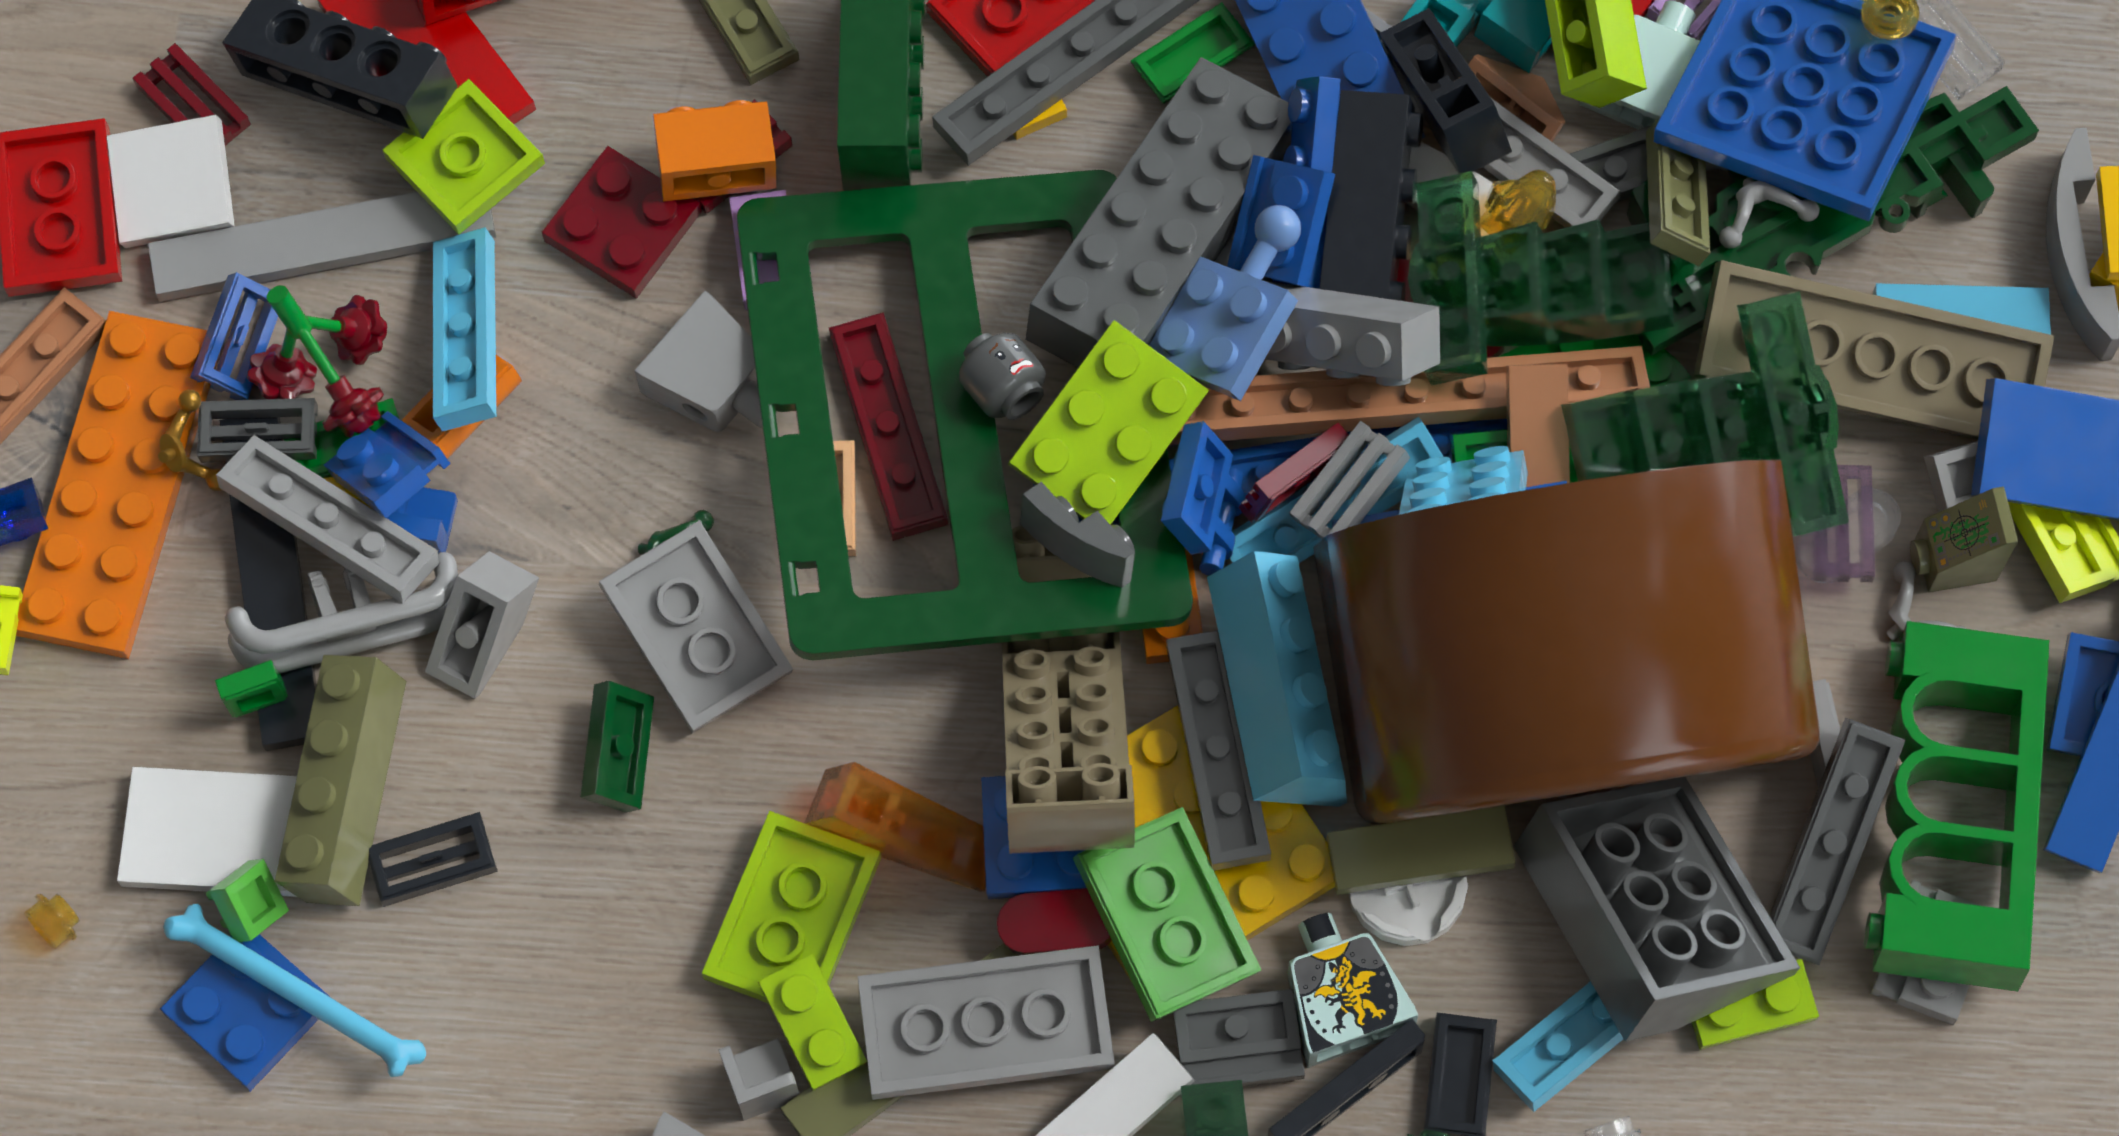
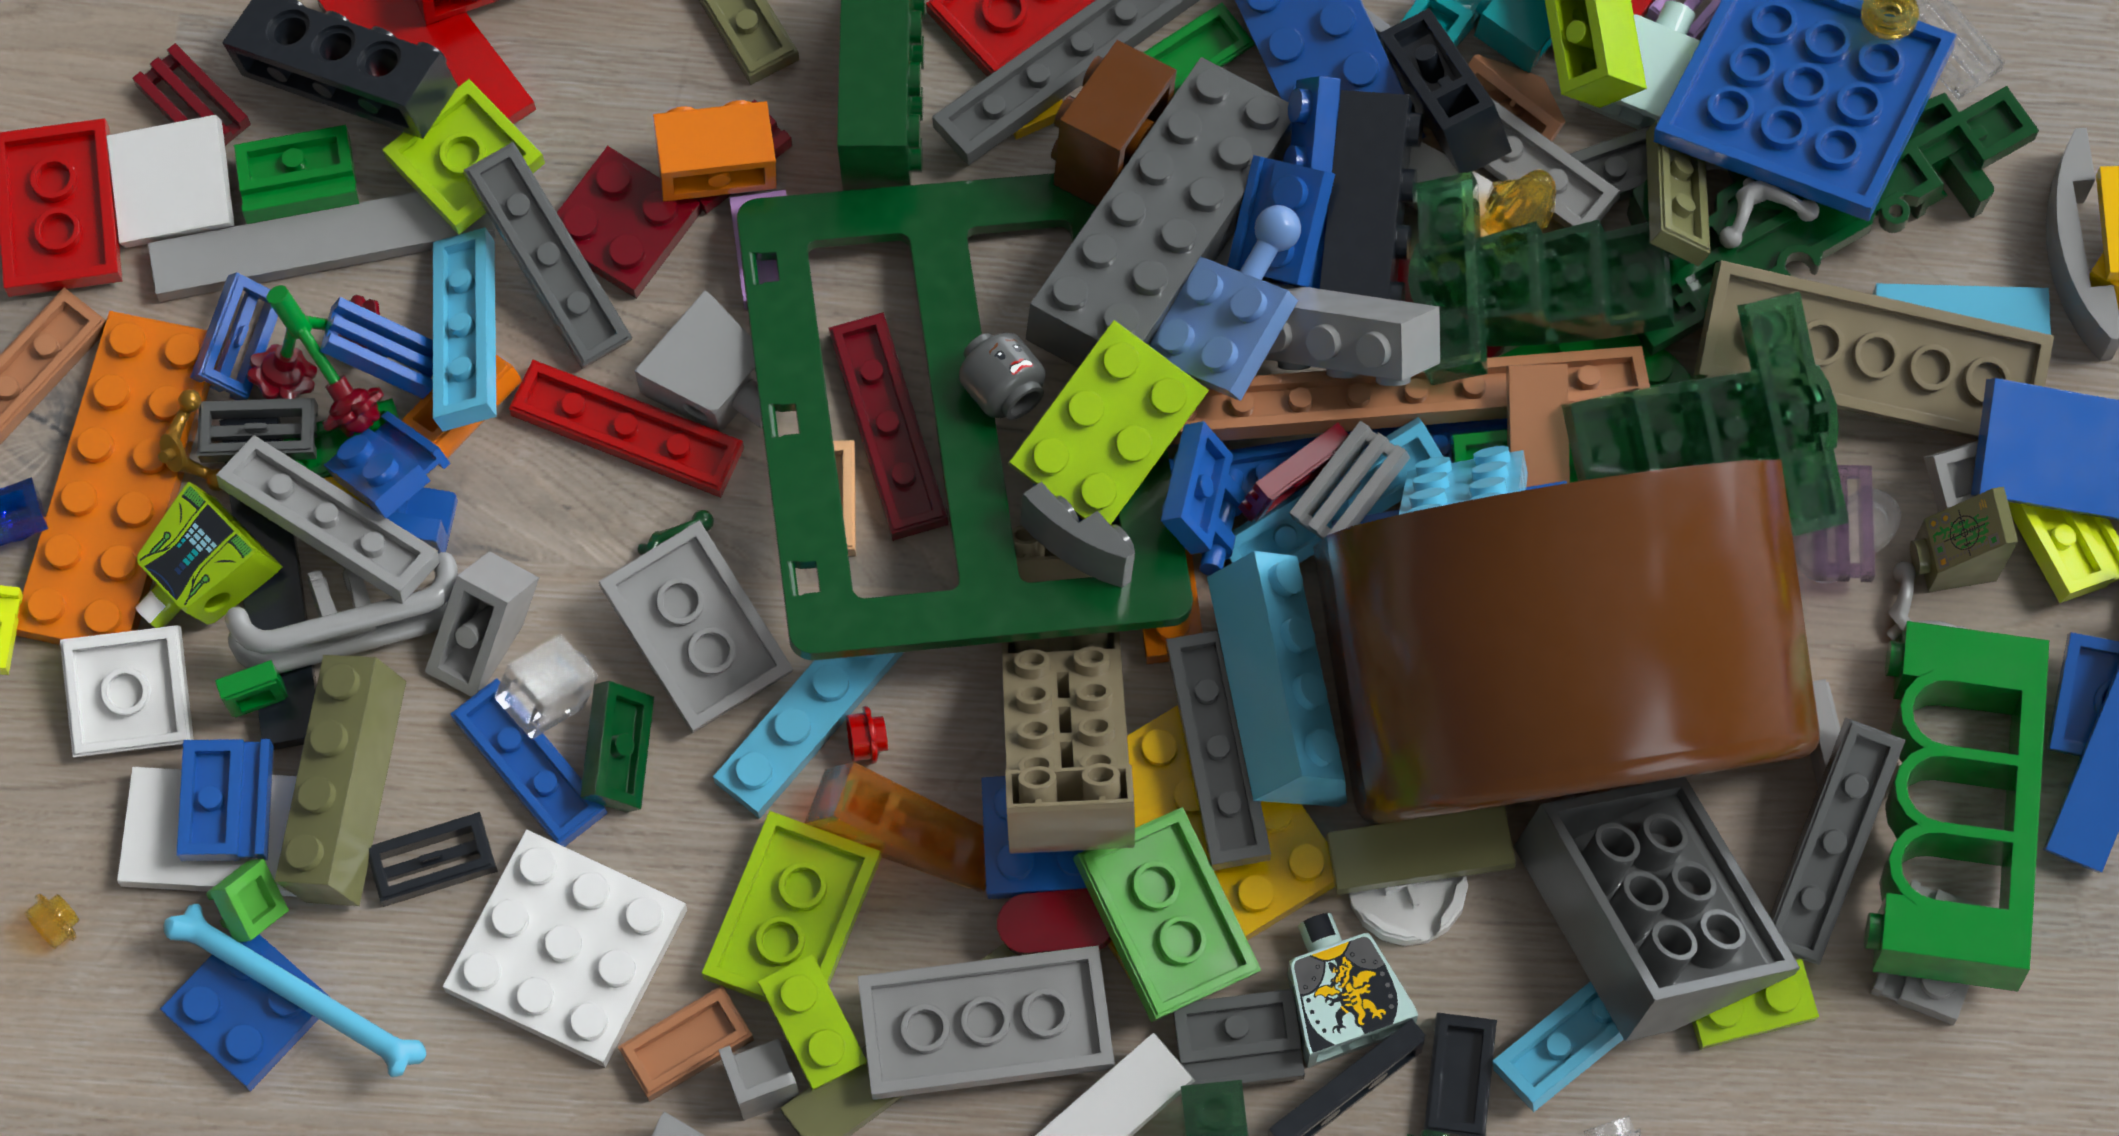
none -> white tile [60,625,194,758]
none -> lime torso [135,482,283,628]
none -> blue plate [177,739,274,861]
none -> green plate [234,124,359,224]
none -> blue tile [320,297,433,399]
none -> white plate [443,829,688,1068]
none -> blue tile [450,678,607,847]
none -> dark grey tile [463,142,632,369]
none -> clear brick [494,634,598,739]
none -> red tile [509,359,744,498]
none -> nougat tile [618,985,754,1102]
none -> medium azure plate [713,652,904,819]
none -> red plate [846,706,888,764]
none -> reddish brown brick [1051,40,1177,207]

